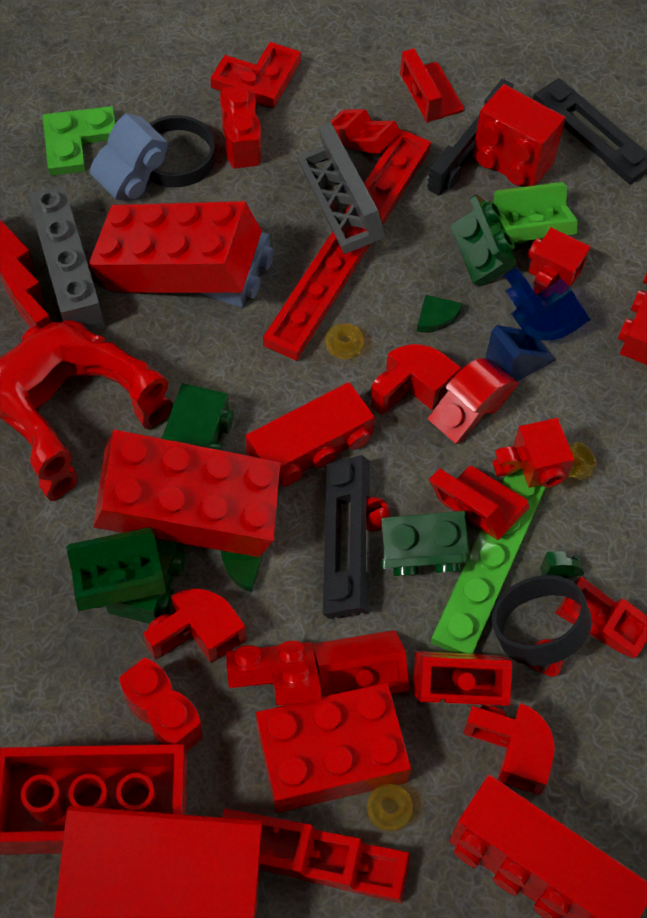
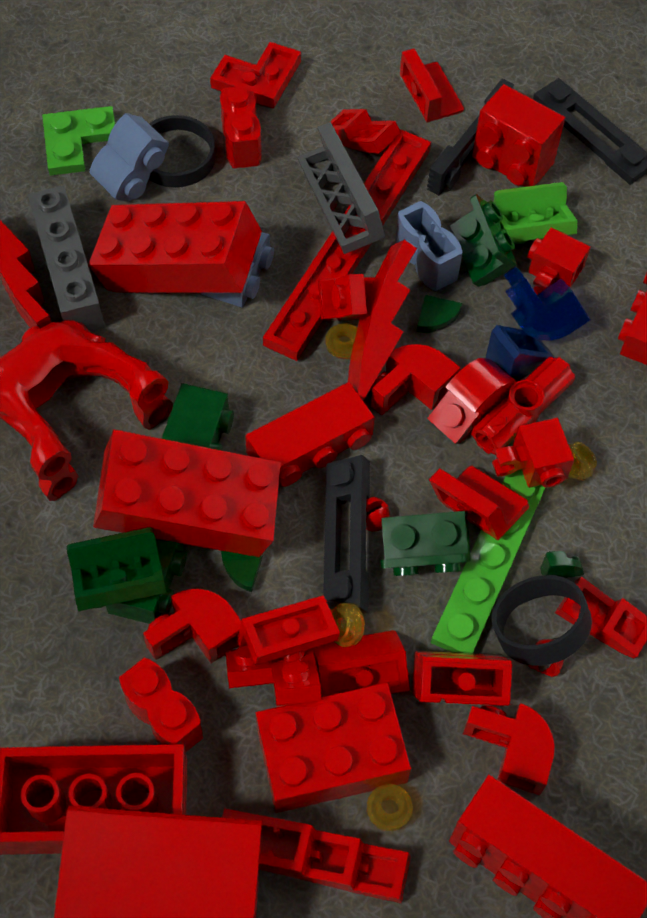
none -> red panel [237,595,340,665]
none -> red brick [318,274,375,321]
none -> clear yellow plate [330,603,365,647]
none -> red slope [348,239,417,399]
none -> sand blue brick [395,201,462,291]
none -> red piece [471,356,575,455]

